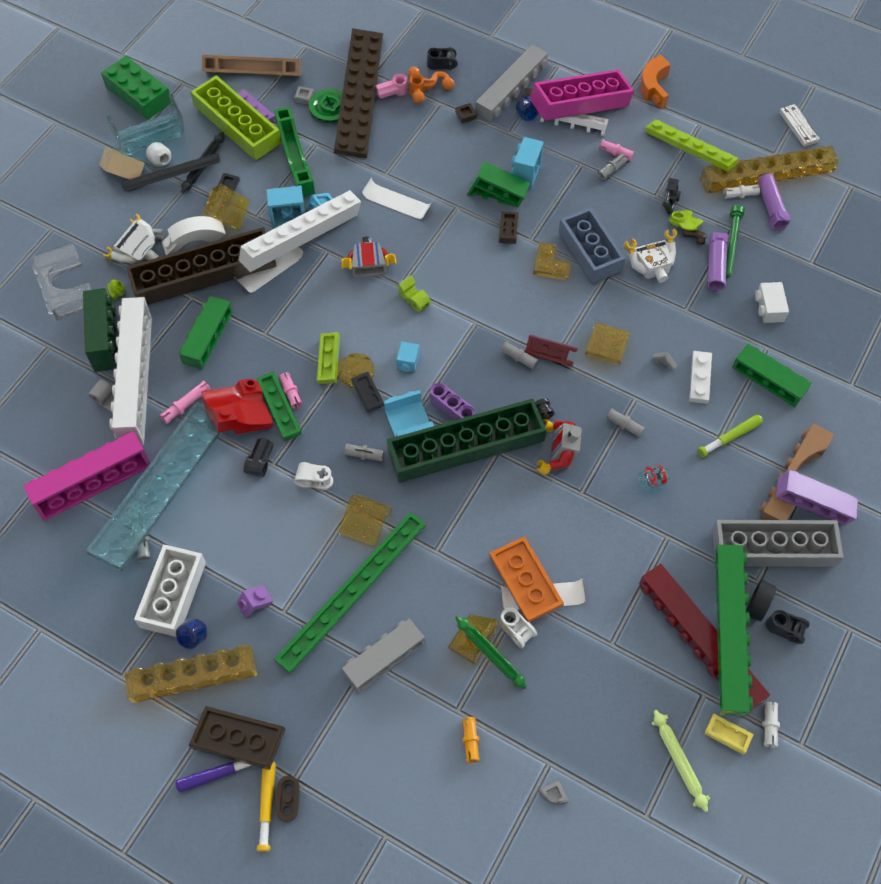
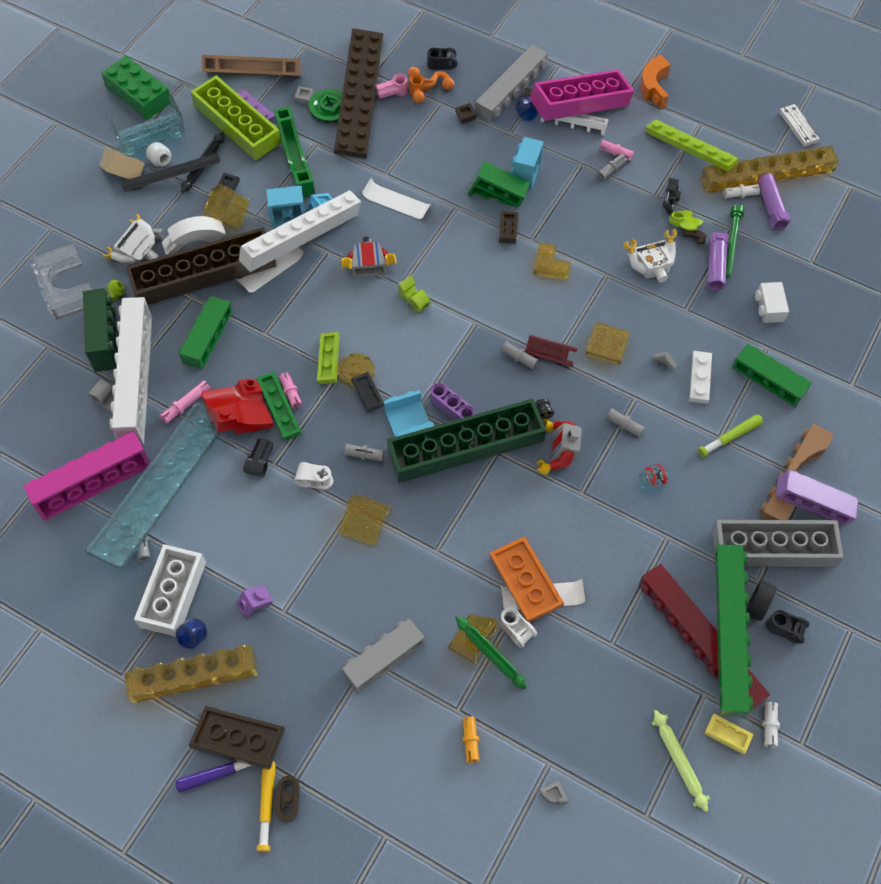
green plate [274,512,426,675] -> none
medium azure brick [396,341,420,373] -> none
sand blue brick [558,207,626,283] -> none

